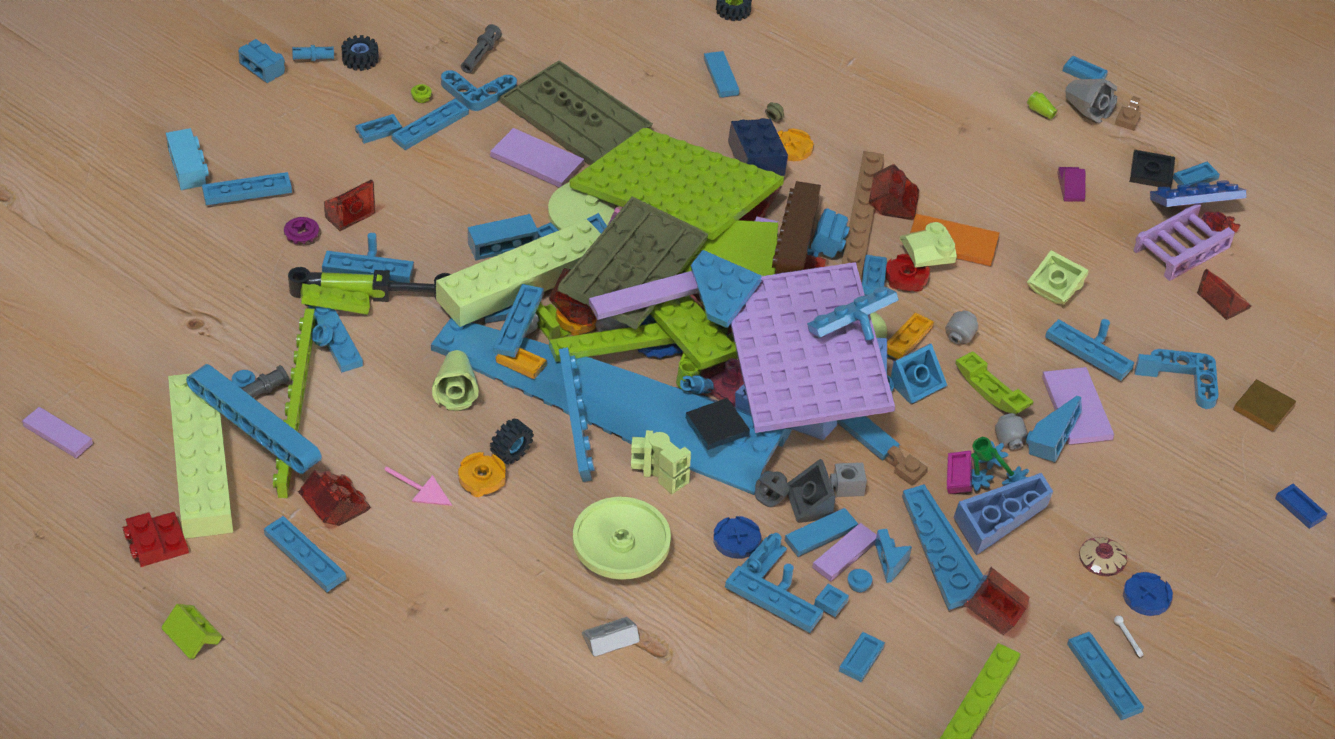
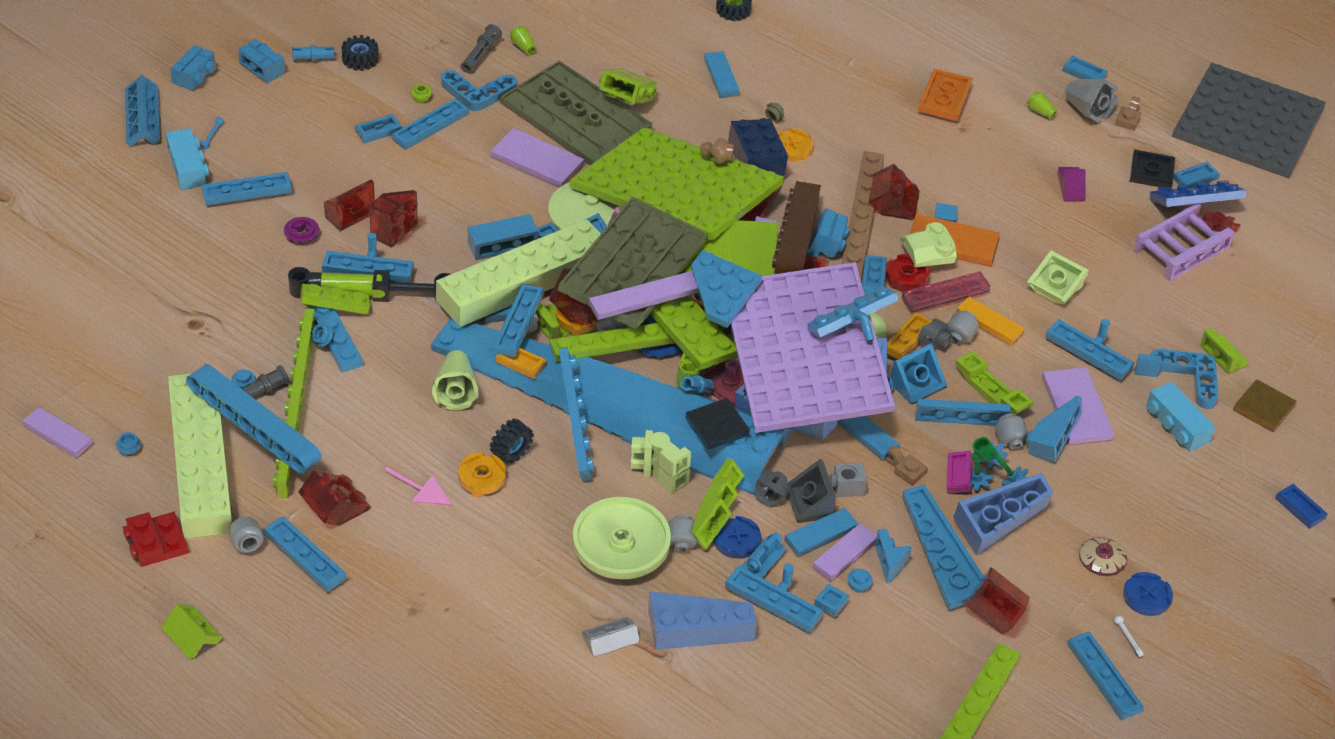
dark azure tile [839,632,885,682] -> none
clear red slope [1197,268,1252,320] -> none
none -> dark azure plate [116,432,141,455]
none -> dark azure fence [125,75,160,147]
none -> dark azure brick [170,45,216,91]
none -> dark azure hinge [201,117,224,149]
none -> light grey head [229,516,264,553]
none -> clear red slope [369,190,419,248]
none -> lime cone [510,26,537,55]
none -> lime brick [599,68,657,105]
none -> medium blue wedge [648,592,757,650]
none -> light grey head [668,515,697,553]
none -> lime slope [691,459,744,550]
none -> medium nougat animal [700,138,734,164]
none -> clear pink plate [901,271,990,313]
none -> dark azure plate [915,399,1010,426]
none -> orange plate [918,68,973,121]
none -> dark grey piece [918,319,952,351]
none -> dark azure tile [935,203,958,222]
none -> light orange tile [956,296,1024,345]
none -> medium azure brick [1146,382,1215,452]
none -> dark grey plate [1172,62,1326,179]
none -> lime panel [1200,328,1249,374]

